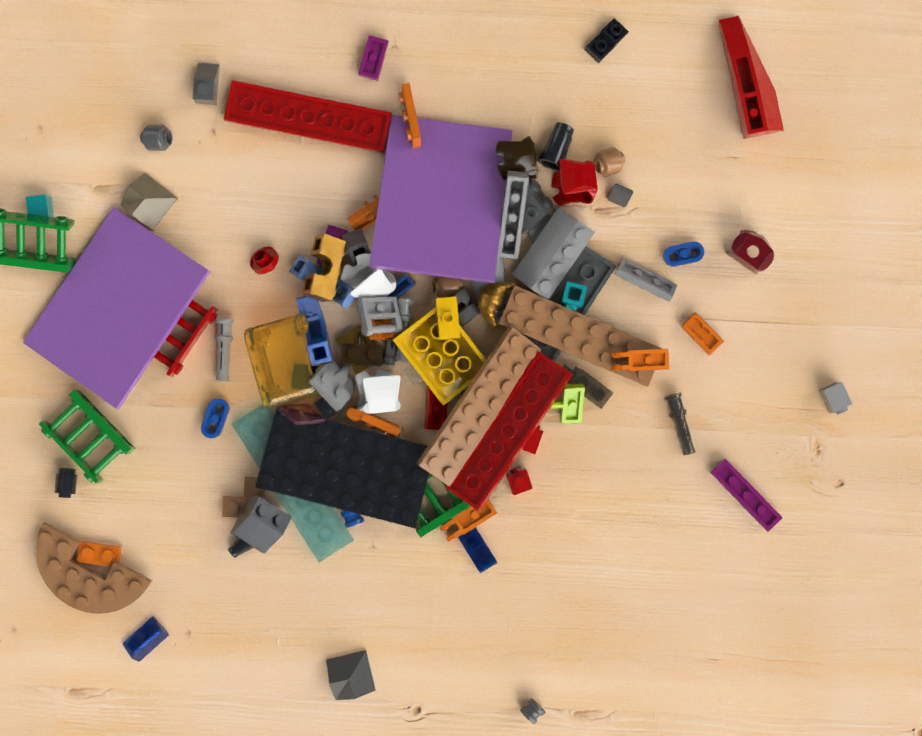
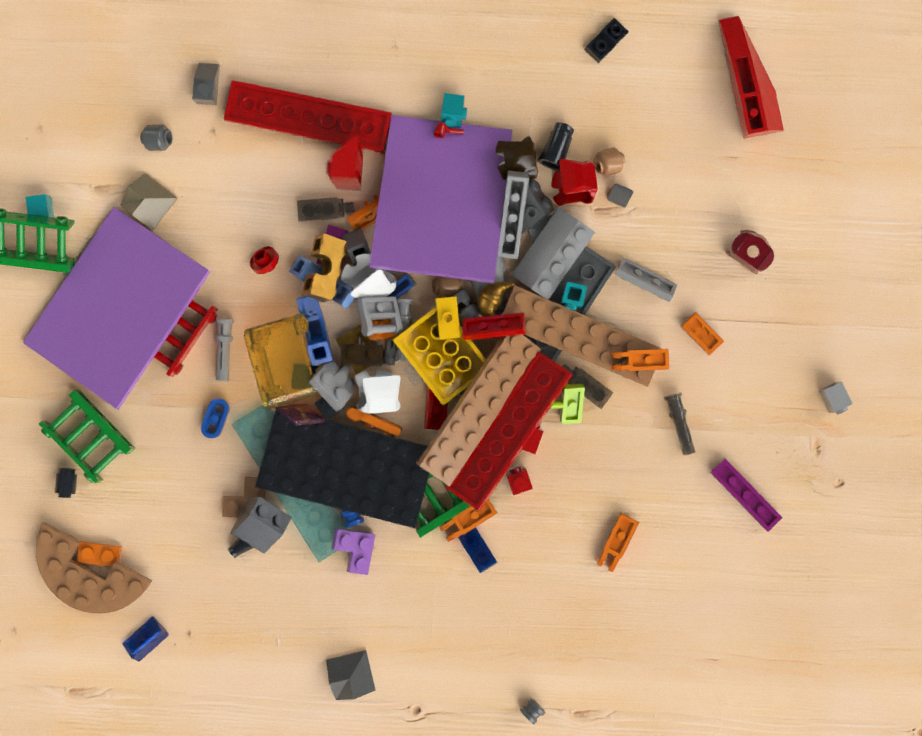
magenta plate [358,35,389,81] -> none
orange plate [398,83,421,148] -> none
blue plate [663,242,704,267] -> none
none -> clear smoke hinge [297,197,355,222]
none -> red slope [326,136,364,191]
none -> medium lavender plate [331,528,375,575]
none -> red hand [434,123,464,138]
none -> teal brick [441,93,467,128]
none -> red plate [462,312,526,341]
none -> orange hinge [597,512,639,572]

